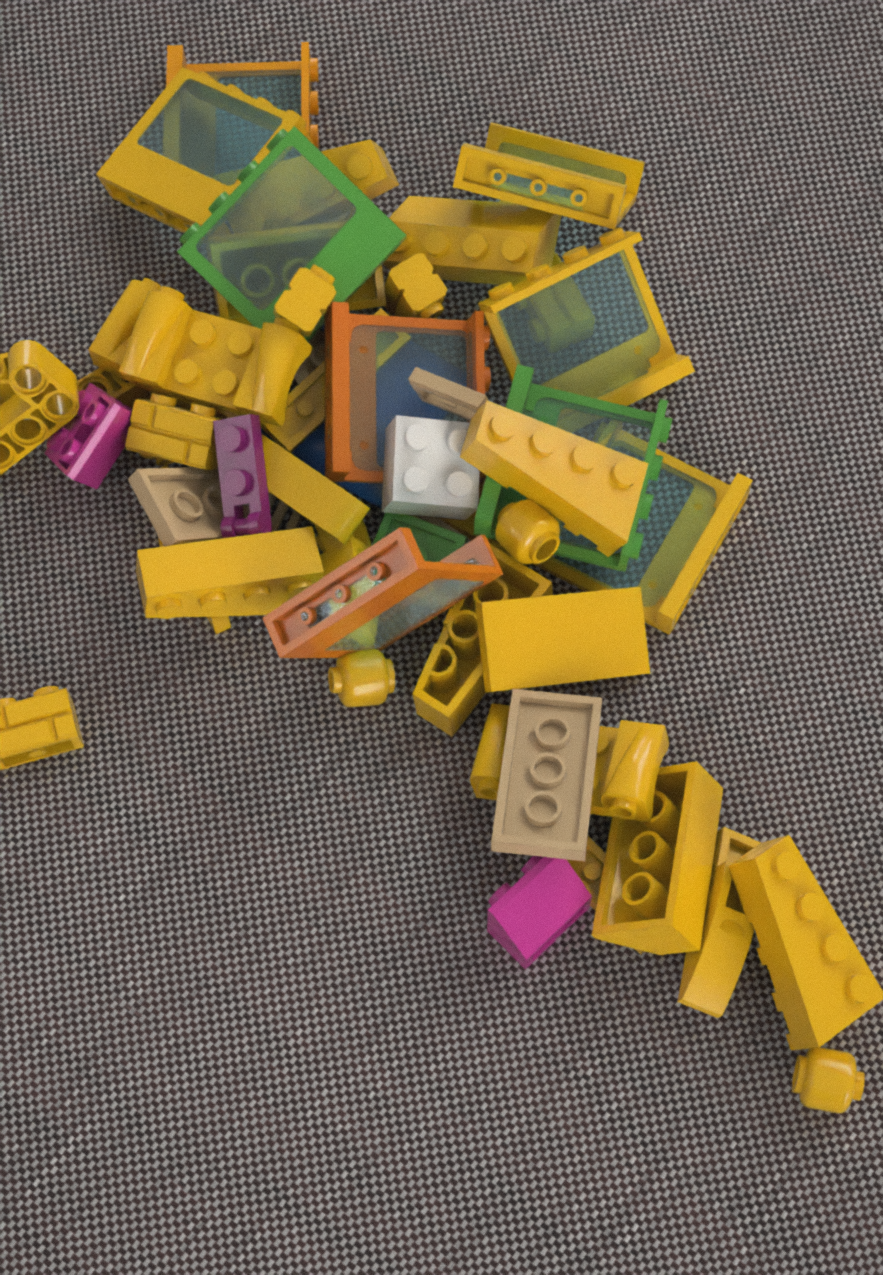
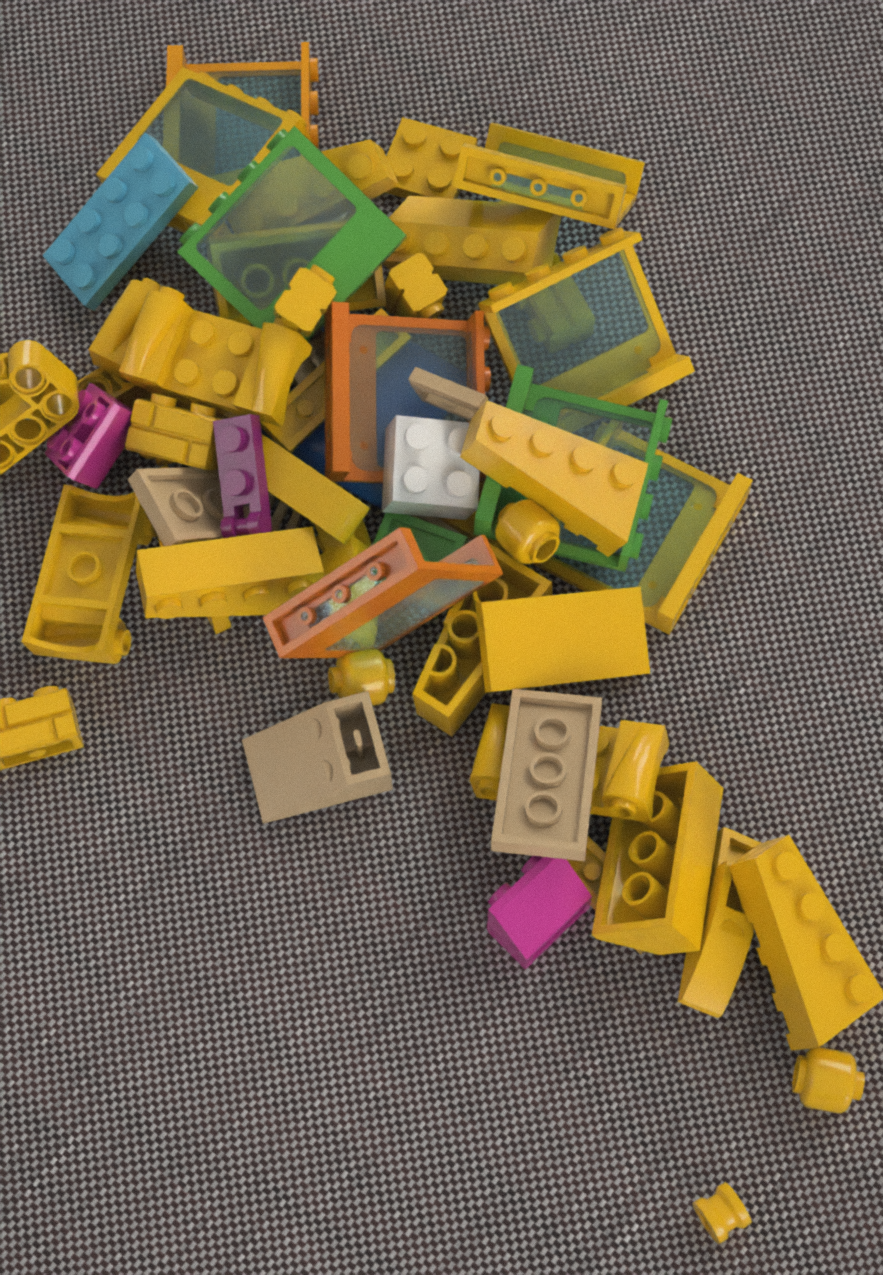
none -> yellow piece [21,484,157,664]
none -> medium azure plate [42,132,199,311]
none -> tan slope [242,691,393,824]
none -> yellow plate [385,117,477,199]
none -> yellow wheel [692,1182,752,1244]

